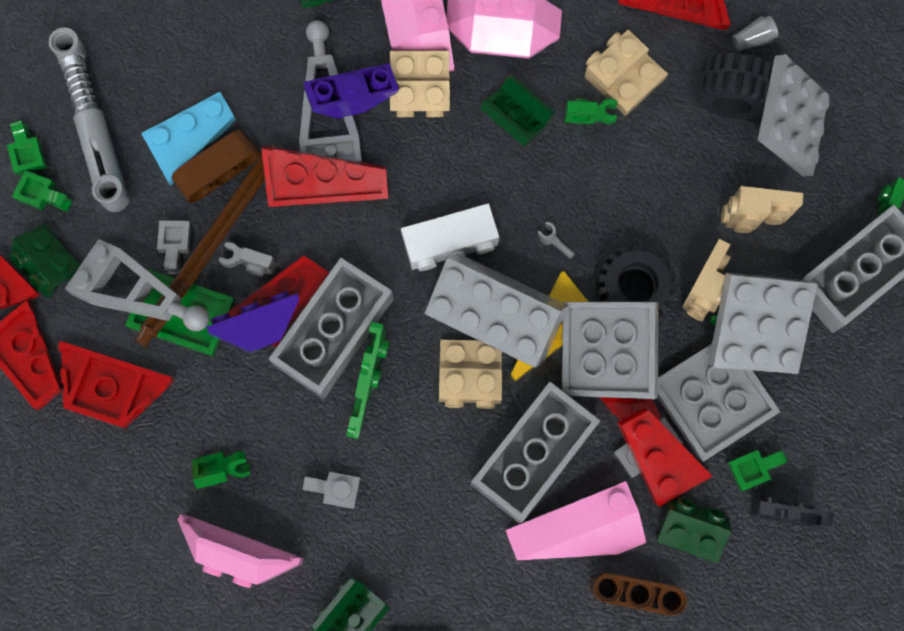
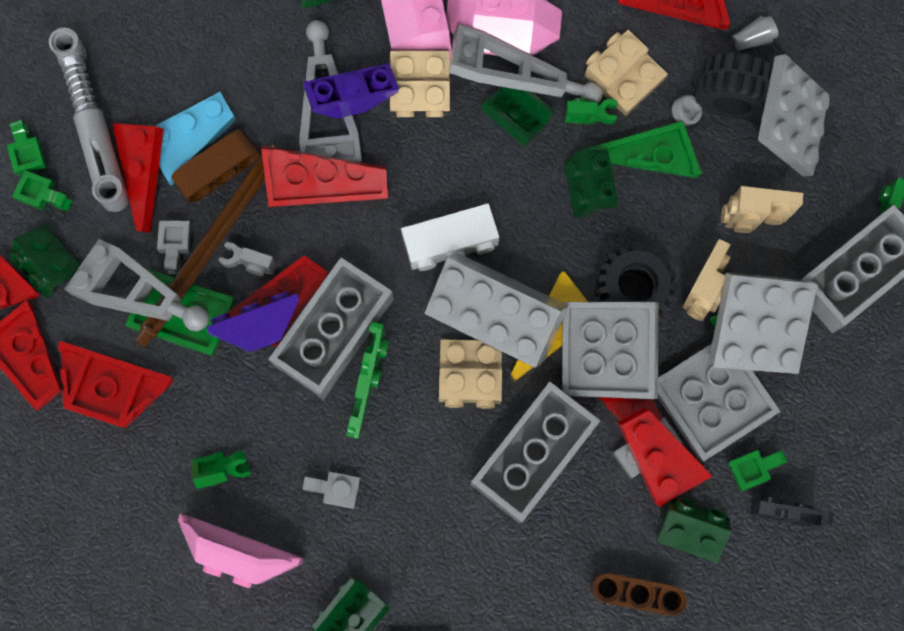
bright pink wedge [505,481,646,560] -> none
light grey hand [538,222,575,259] -> none
none -> red wing [113,123,164,233]
none -> light grey plate [449,24,603,103]
none -> dark green bracket [564,149,619,218]
none -> green wing [587,121,702,178]
none -> light grey tile [672,95,702,126]

